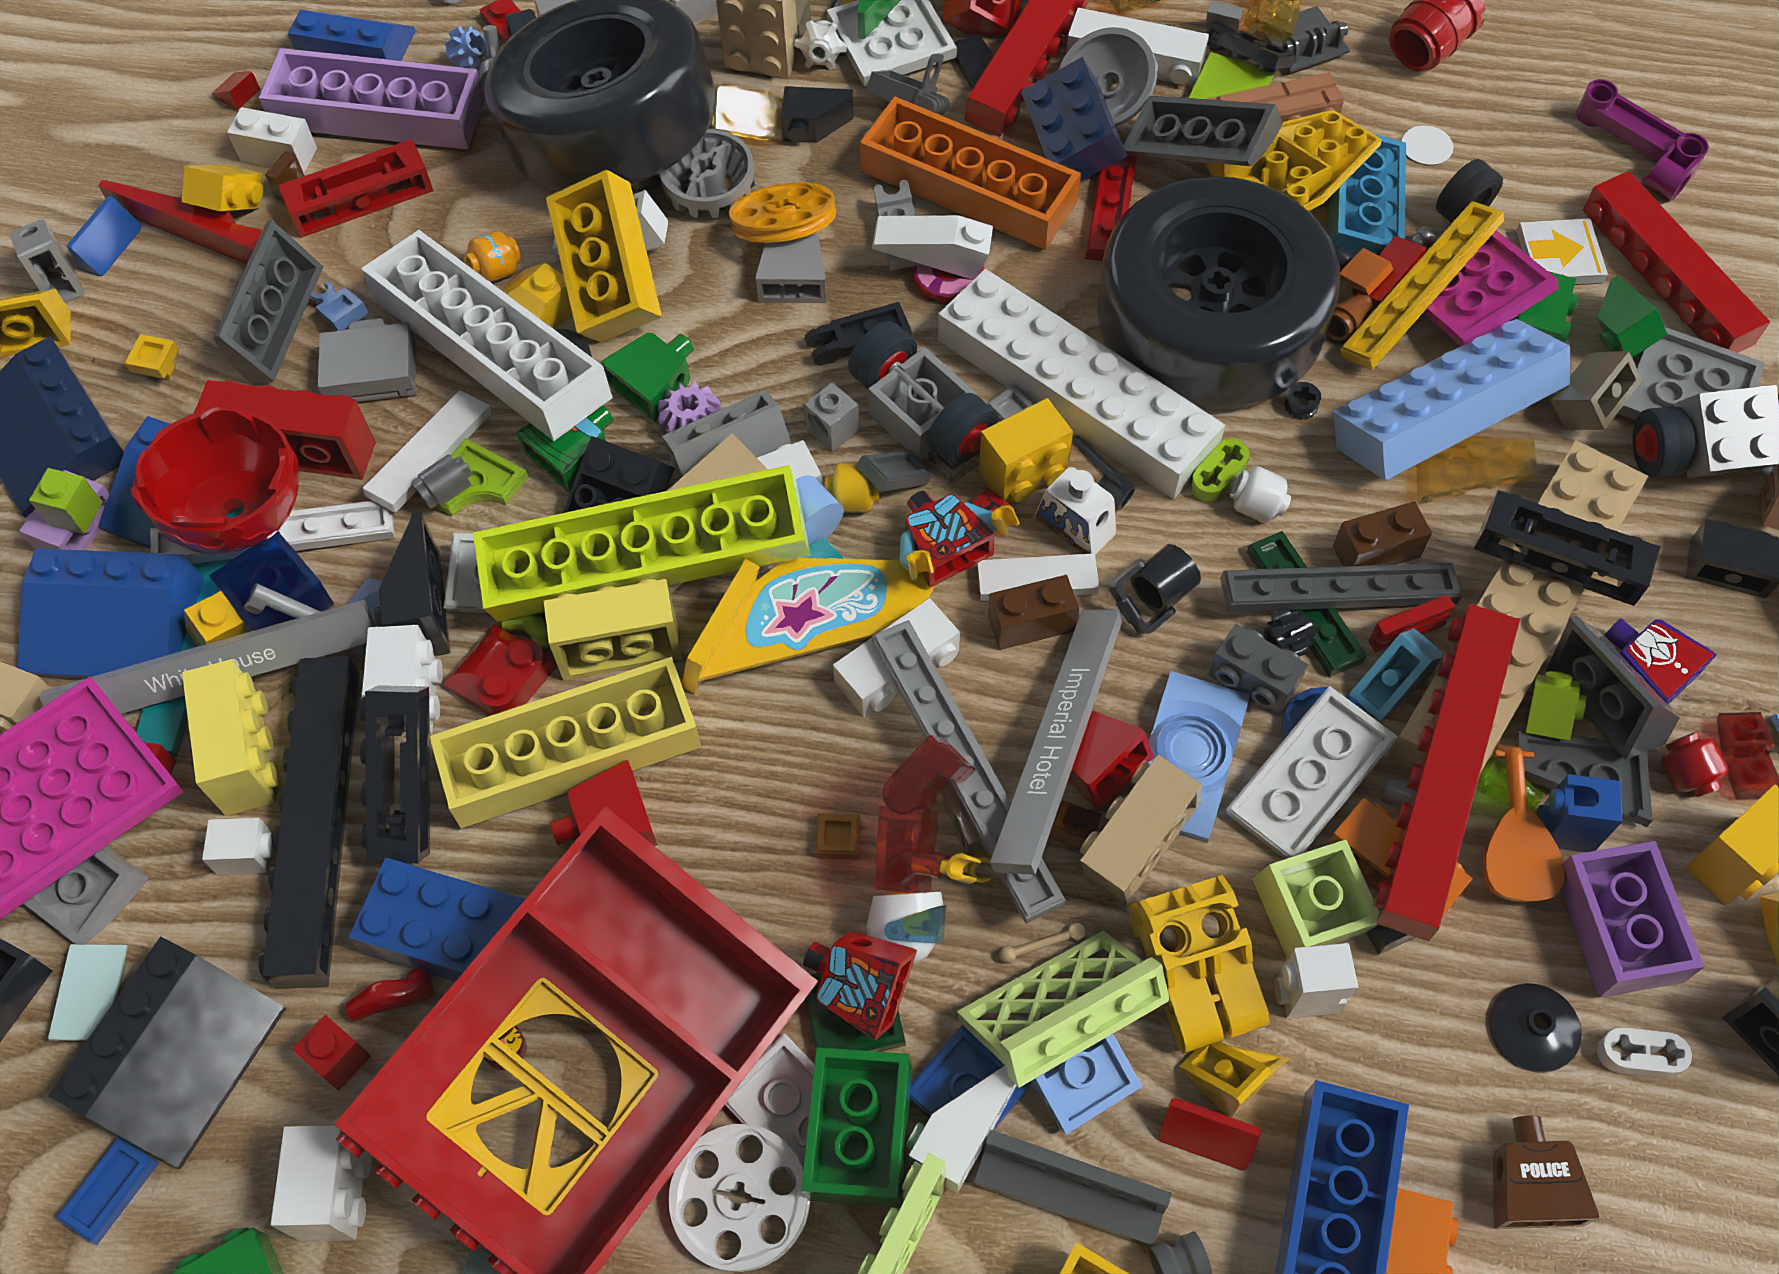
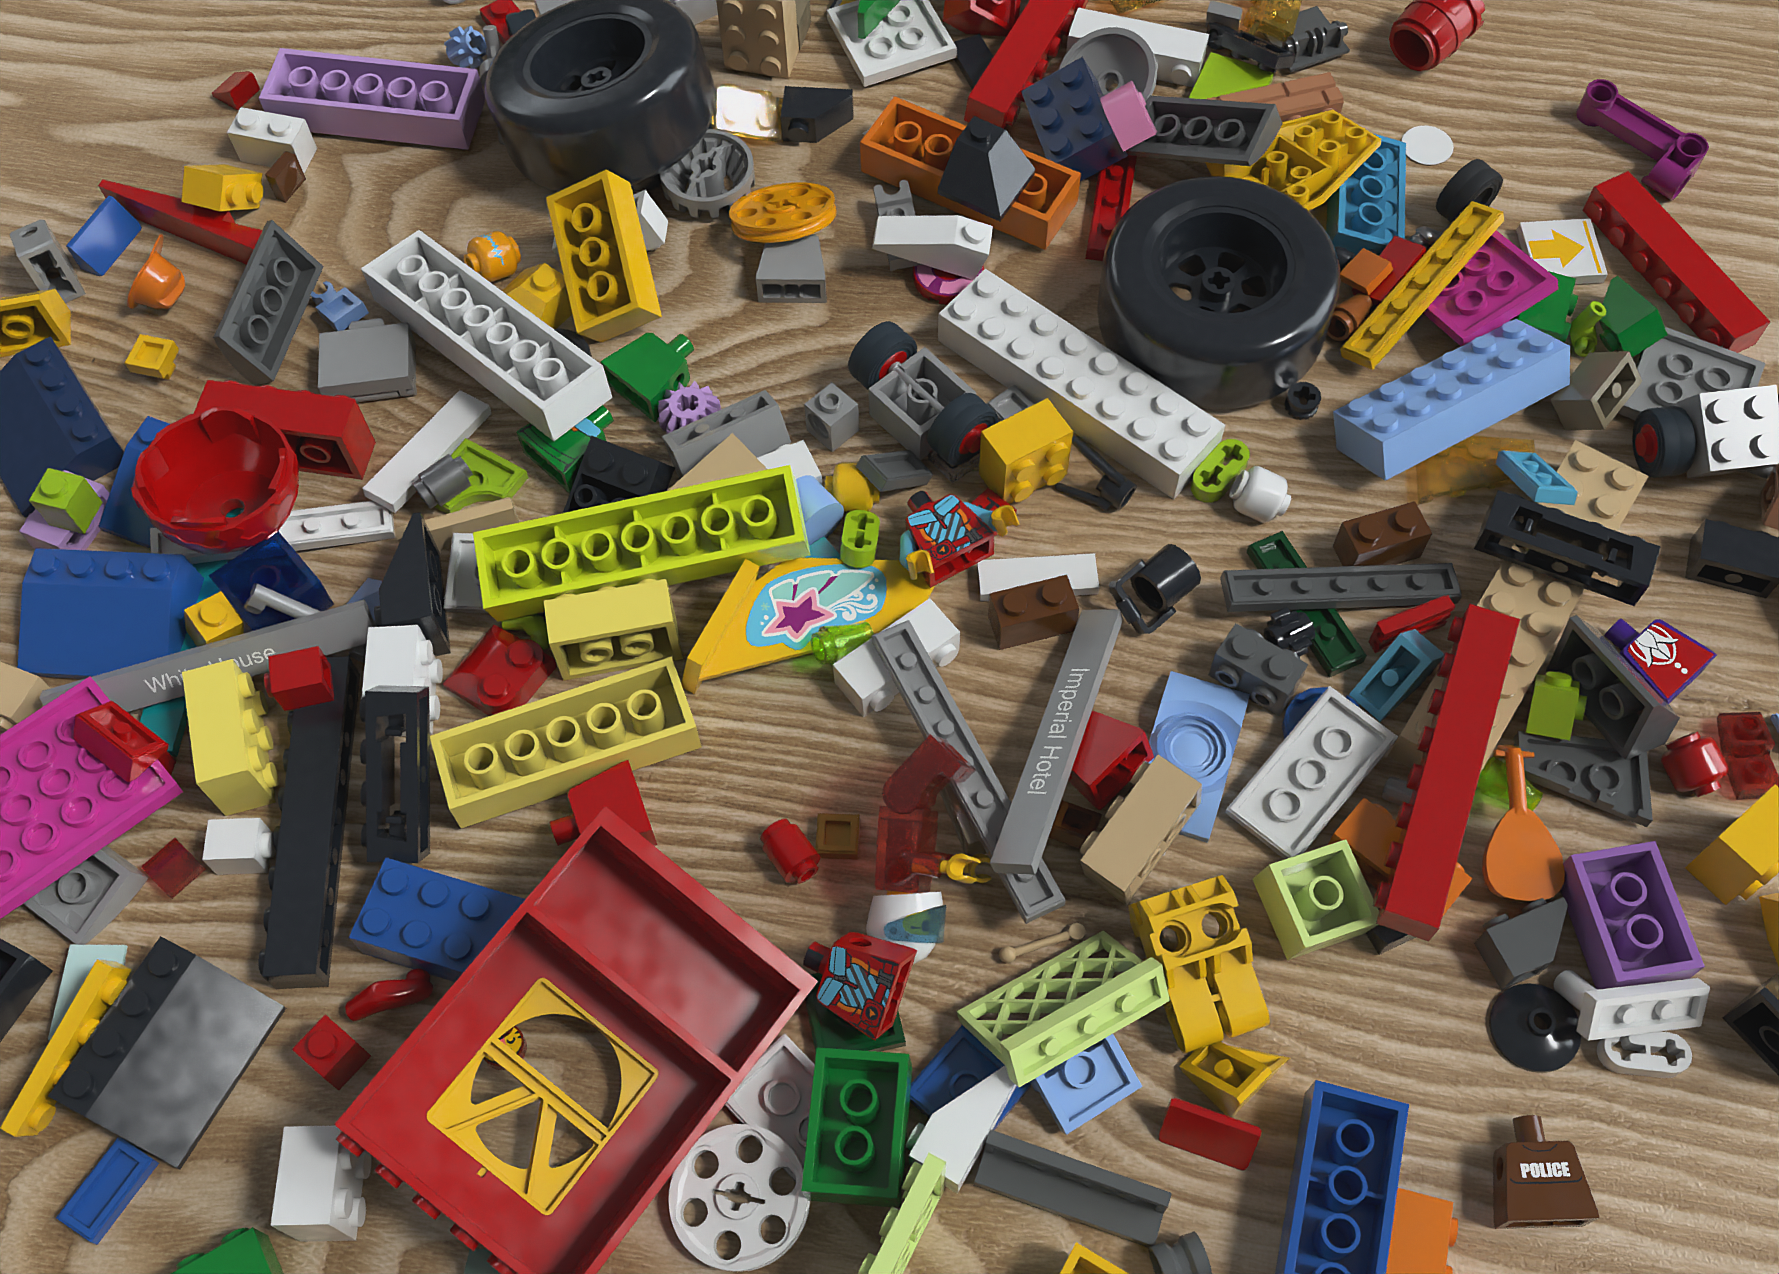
red brick [278,139,434,238] -> none
blue slope [288,10,416,61] -> none
white rock [794,20,847,70] -> none
black hinge [804,302,912,366] -> none
dark grey piece [866,53,950,115] -> none
white torso [1034,467,1116,555] -> none
white brick [1274,943,1359,1018] -> none
blue brick [1536,774,1623,852] -> none
none -> yellow plate [0,959,132,1137]
none -> red slope [73,701,169,782]
none -> orange piece [127,234,185,309]
none -> clear red tile [141,838,206,899]
none -> red brick [264,646,334,711]
none -> tan tile [395,497,519,551]
none -> red brick [760,819,821,884]
none -> clear neon green cone [811,621,874,666]
none -> lime beam [839,510,880,568]
none -> black slope [938,116,1036,222]
none -> bright pink brick [1100,80,1157,152]
none -> dark grey slope [1474,897,1568,990]
none -> medium azure tile [1496,450,1578,505]
none -> white piece [1554,970,1710,1041]
none -> lime arm [1570,301,1606,357]

